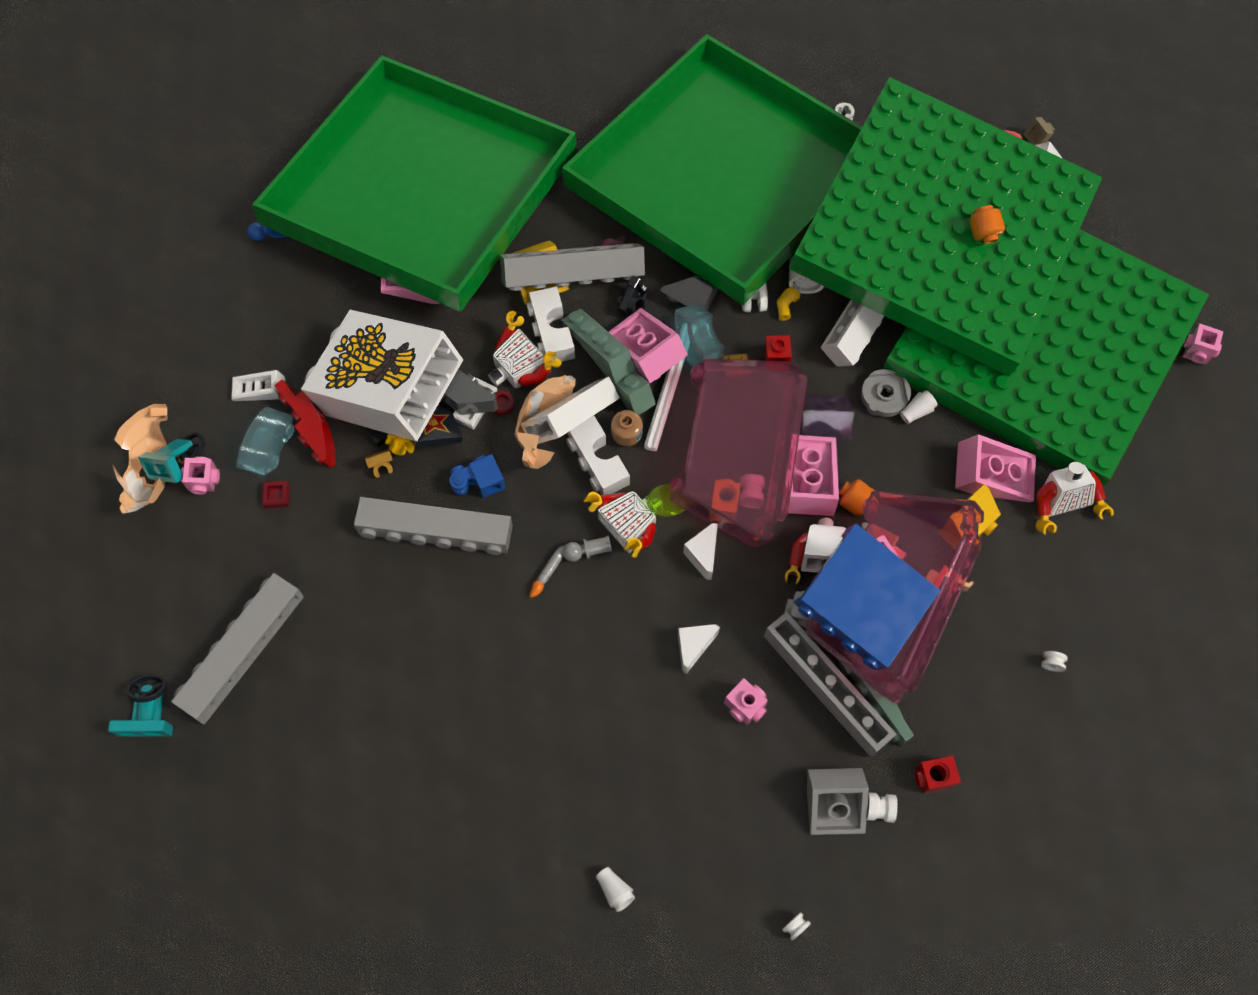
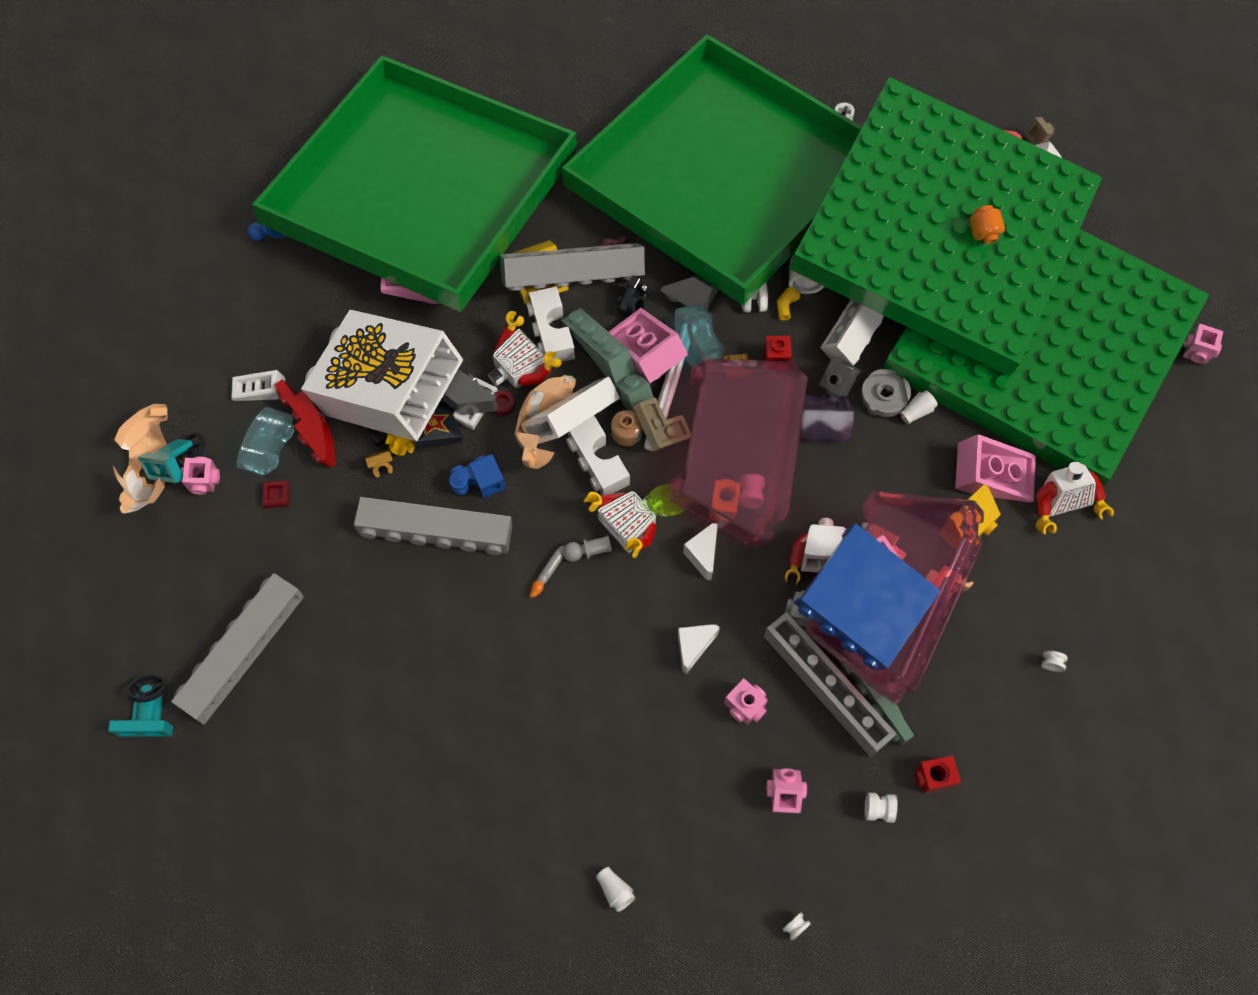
bright pink slope [783,434,839,516] -> none
light grey slope [807,768,869,835] -> none
orange head [839,479,877,516] -> none
none -> dark tan plate [633,398,692,452]
none -> bright pink brick [766,768,807,813]
none -> dark grey brick [819,359,860,398]

